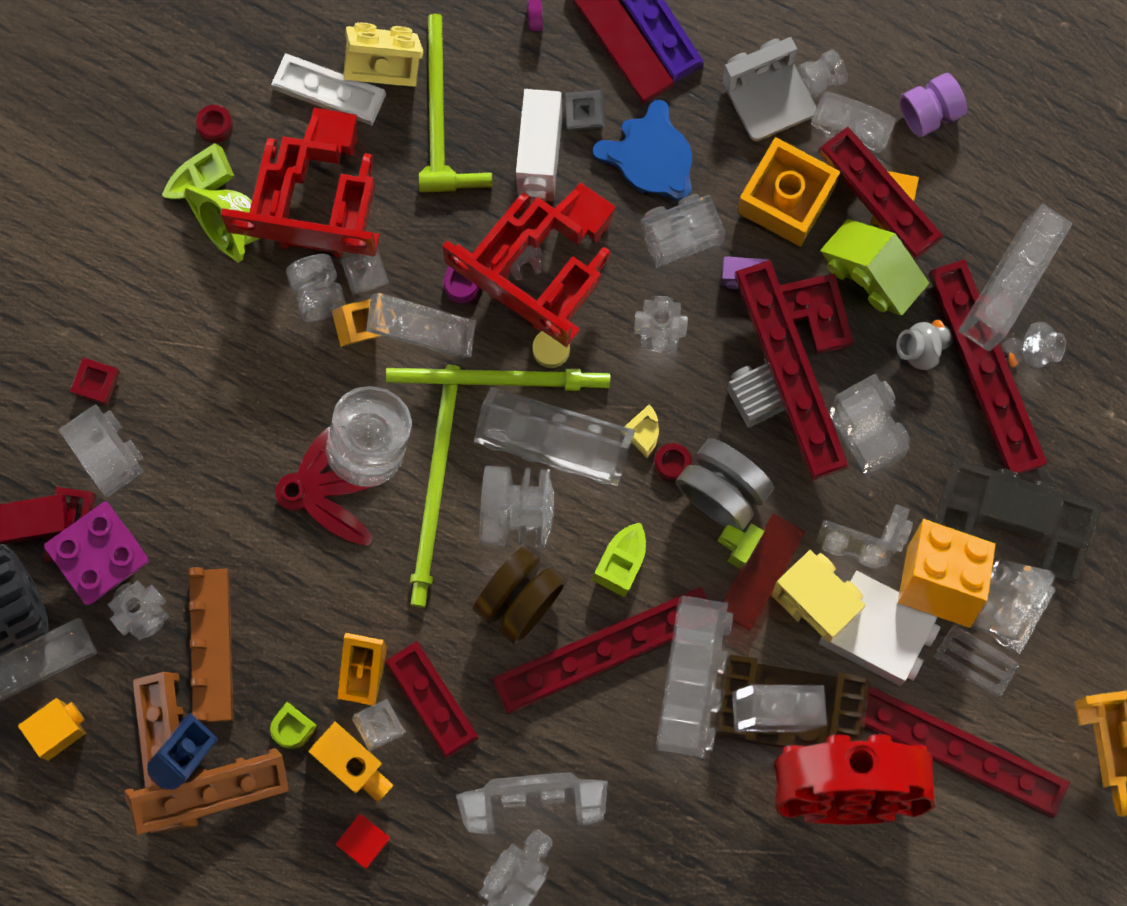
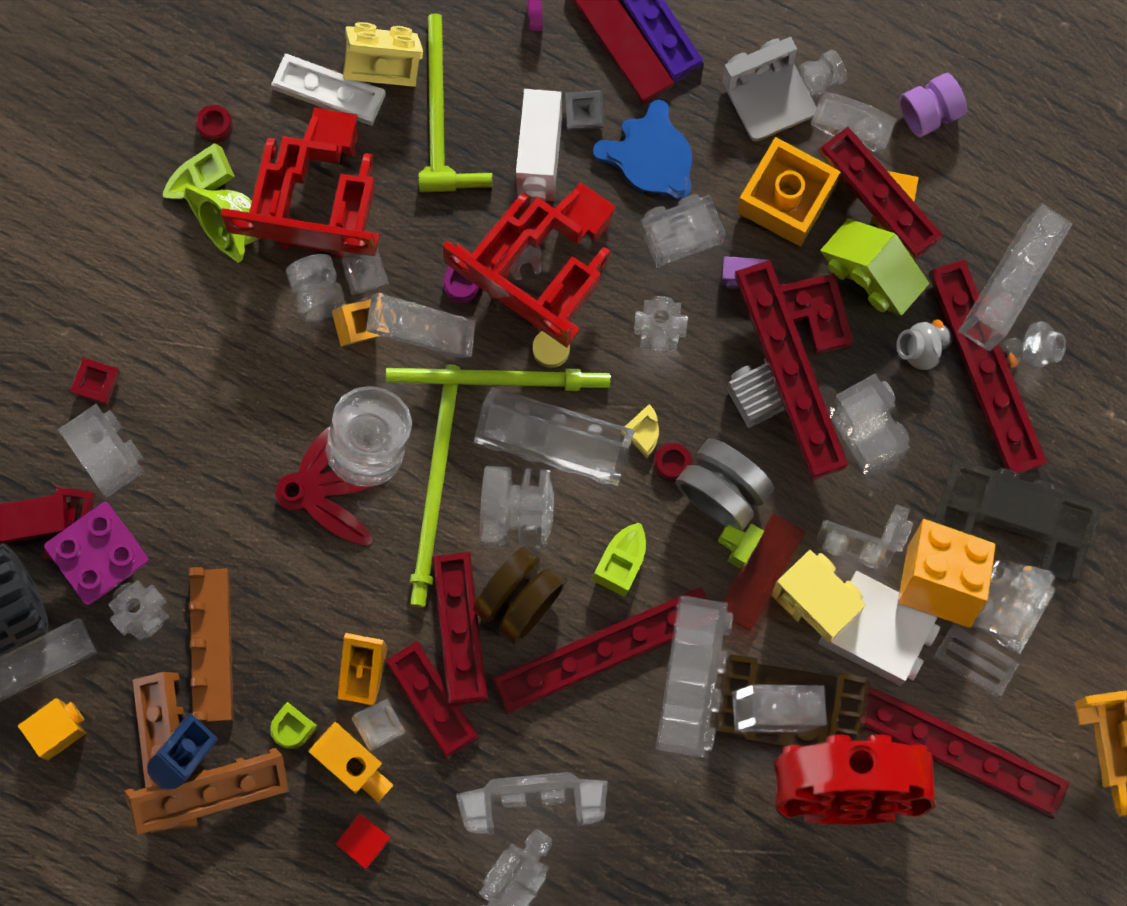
none -> dark red tile [433,552,488,706]

